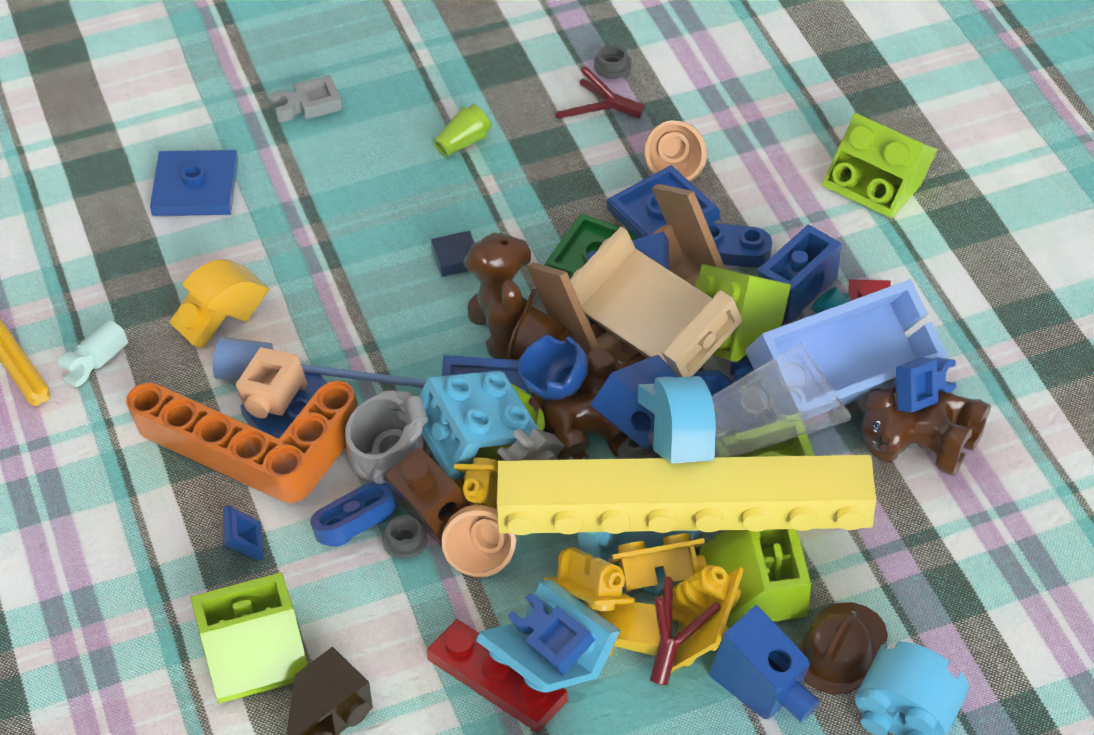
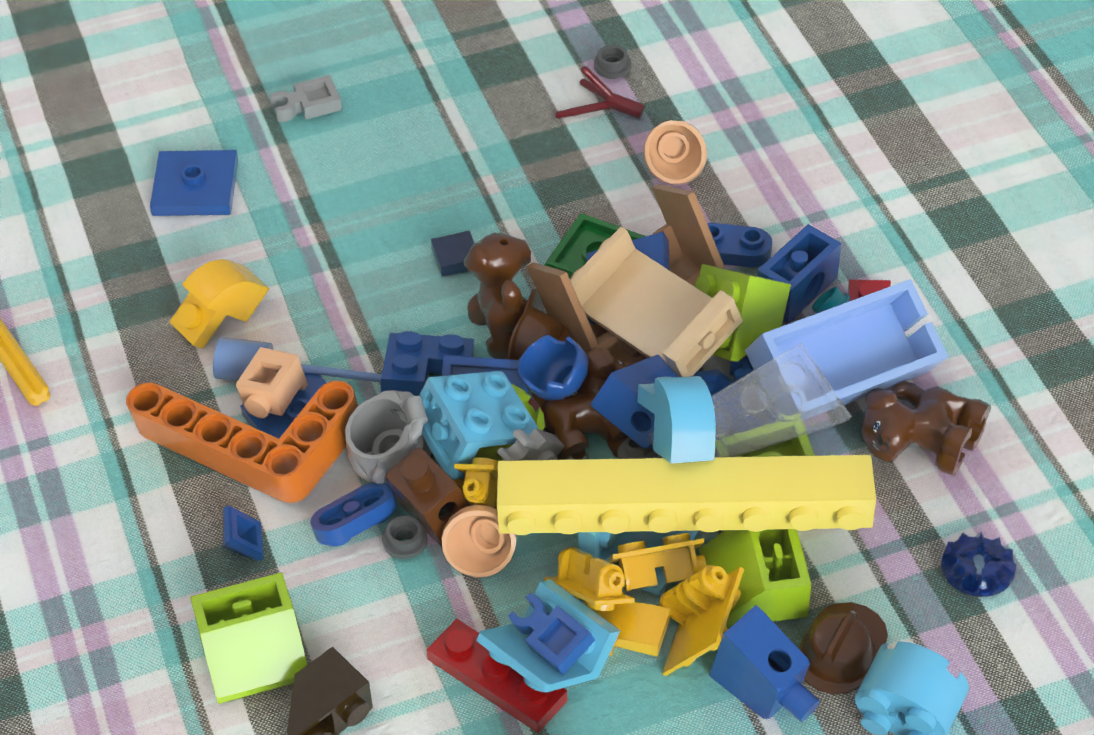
light aqua bar [57,321,128,387] -> none
lime cone [433,104,491,158] -> none
blue plate [606,165,720,239] -> none
dark red plant [650,577,721,685] -> none
lime slope [821,113,938,218] -> none
blue plate [895,357,956,413] -> none
none -> blue plate [381,331,474,396]
none -> clear blue gear [941,531,1017,597]

